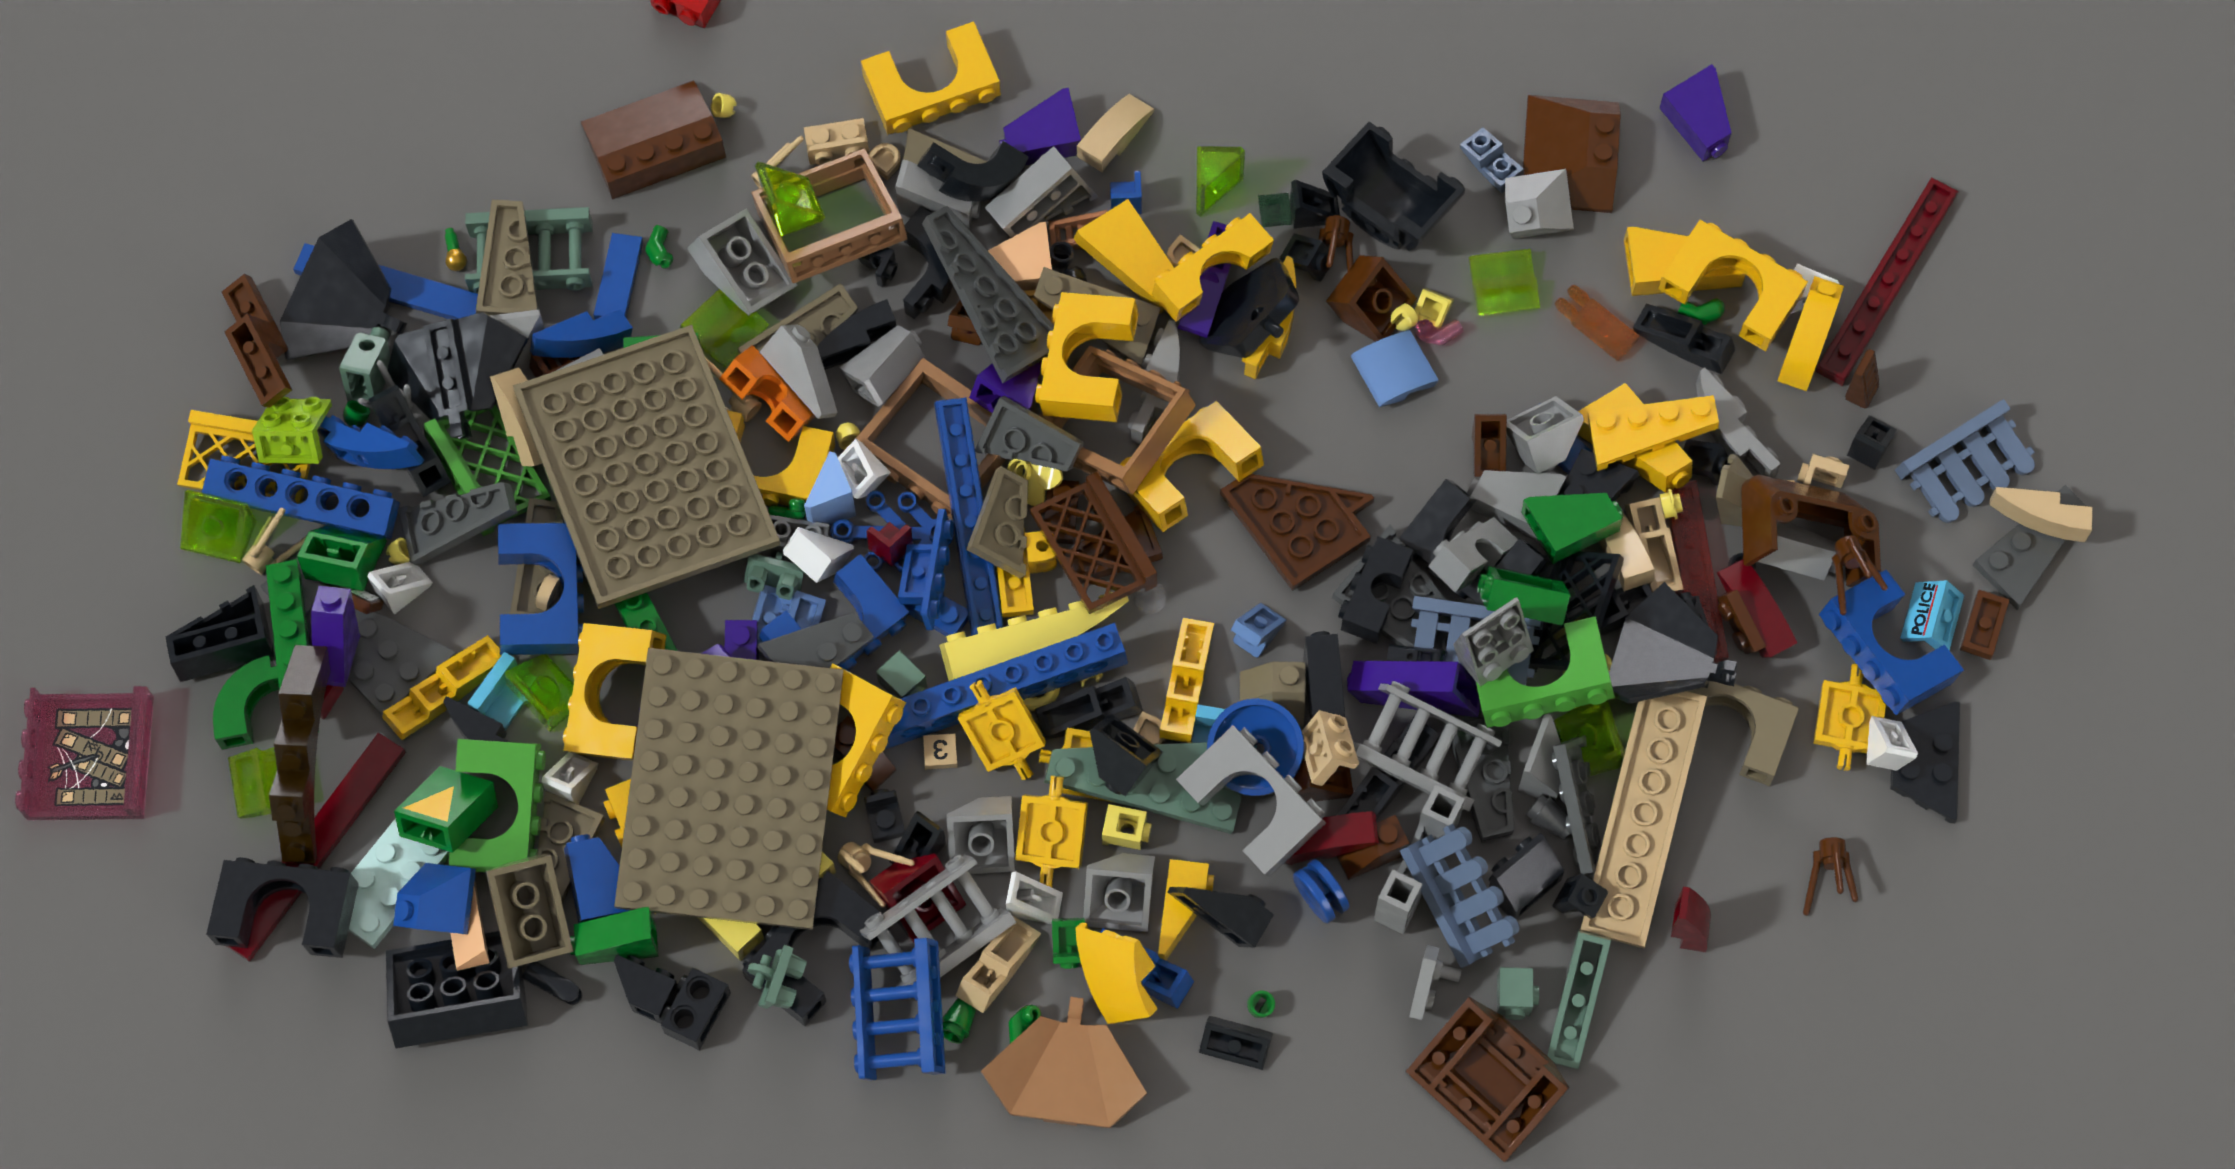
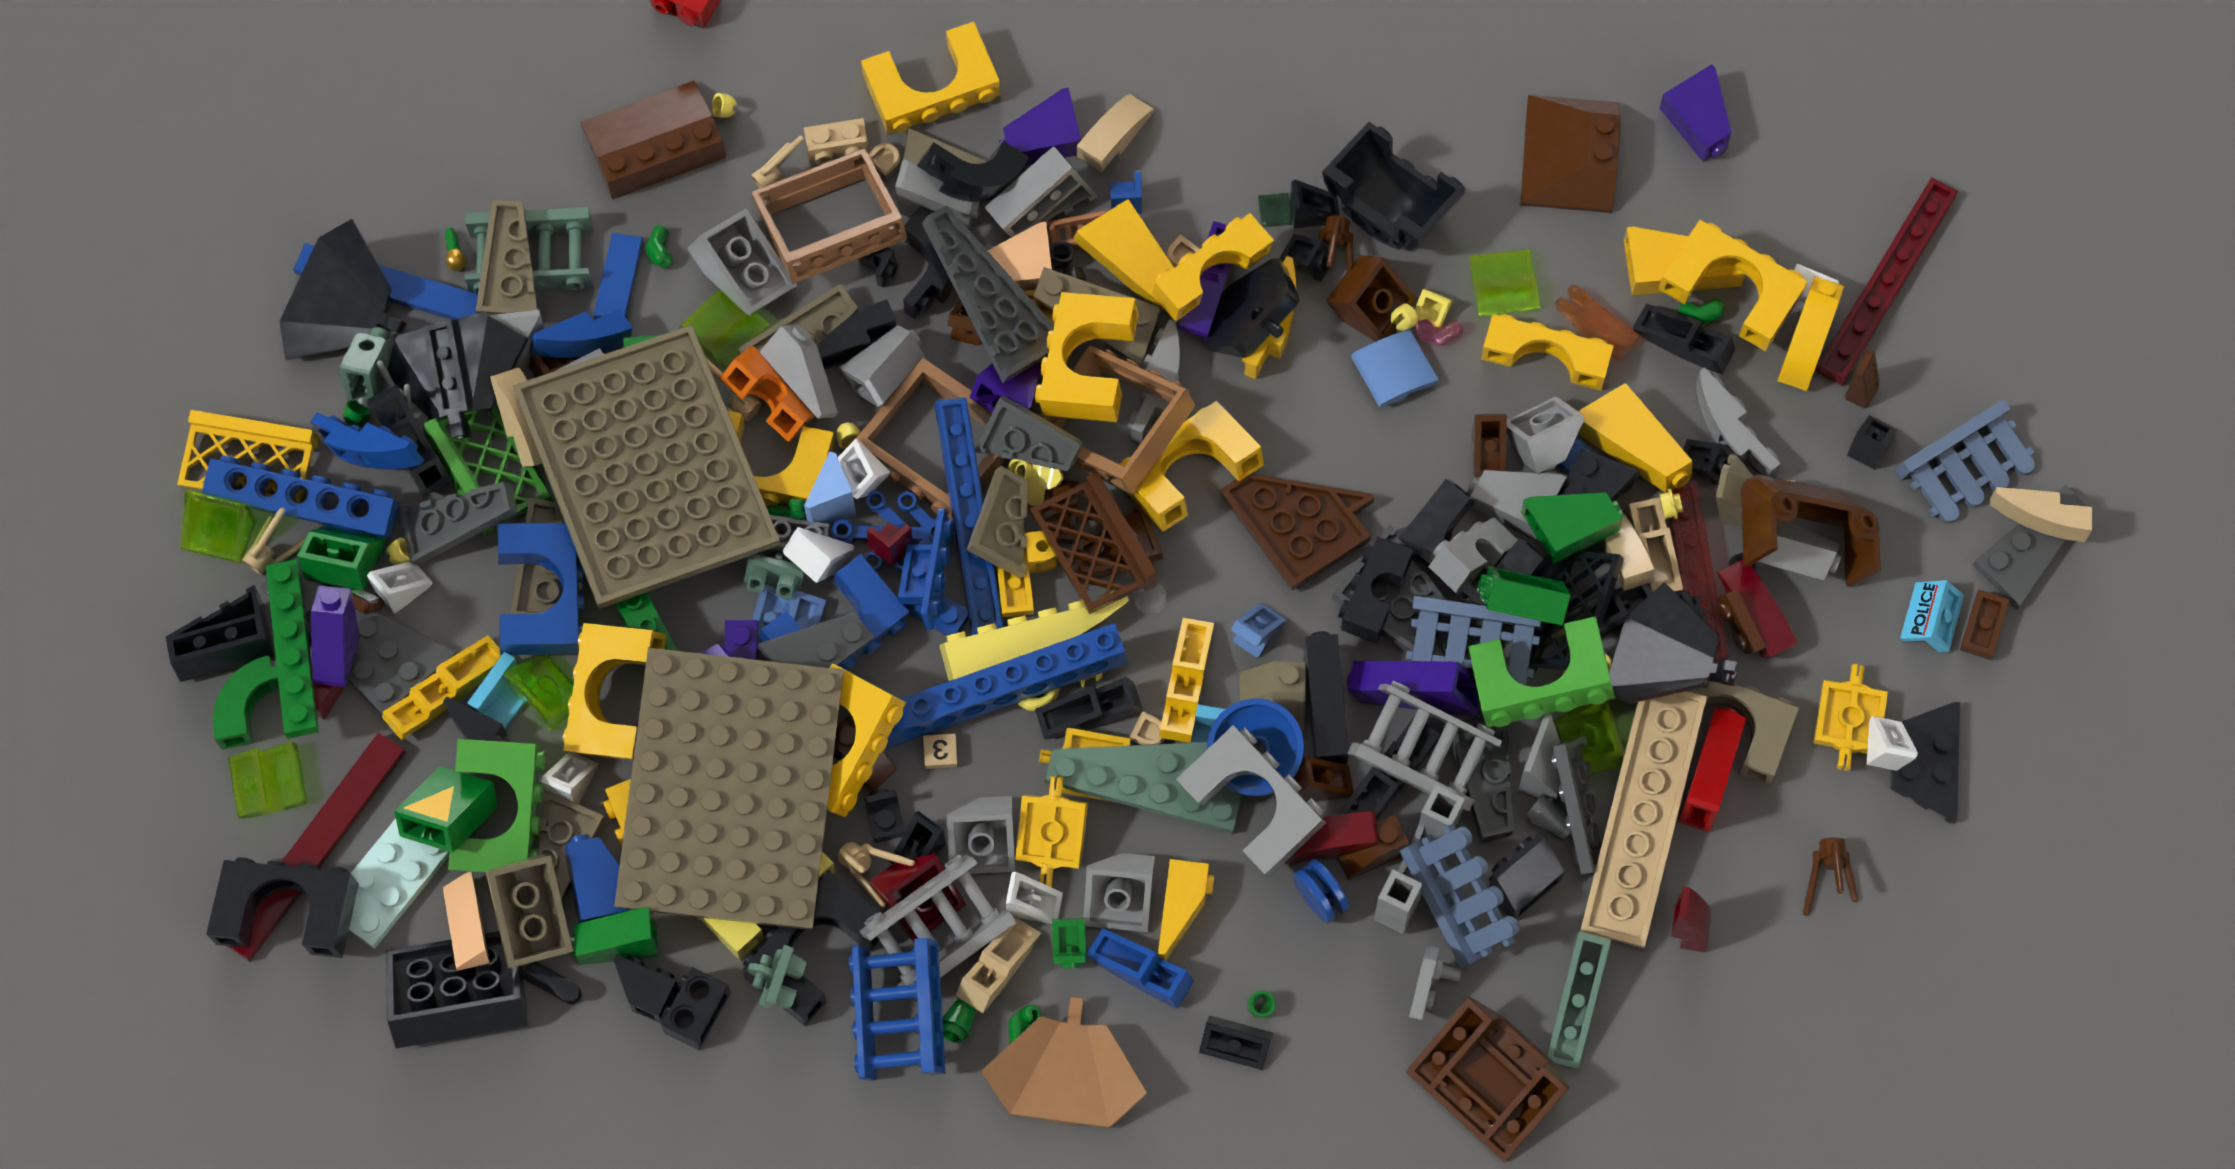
clear pink panel [15,686,154,820] -> none
reddish brown bracket [222,274,292,408] -> none
lime bracket [252,396,332,464] -> none
dark brown arch [269,645,330,863] -> none
blue slope [393,863,476,934] -> none
tan tile [535,574,560,611] -> none
clear neon green slope [755,161,825,236] -> none
sand green brick [876,650,927,699] -> none
yellow plate [958,680,1046,780] -> none
yellow slope [1075,923,1158,1024] -> none
black slope [1090,714,1163,797] -> none
light yellow brick [1102,804,1152,850] -> none
black slope [1167,887,1274,948] -> none
clear neon green slope [1196,146,1245,217] -> none
tan bracket [1302,710,1359,786] -> none
black bar [1387,644,1447,661] -> none
light grey slope [1453,597,1534,687] -> none
sand blue slope [1460,127,1524,193] -> none
sand green brick [1497,967,1539,1020] -> none
light grey slope [1505,169,1574,239] -> none
black bracket [1552,874,1608,919] -> none
yellow wing [1588,395,1719,471] -> none
tan bracket [1797,454,1849,488] -> none
blue arch [1819,570,1964,715] -> none
reddish brown plant [1832,535,1888,615] -> none
none -> yellow arch [1481,314,1614,391]
none -> red slope [1678,707,1747,832]

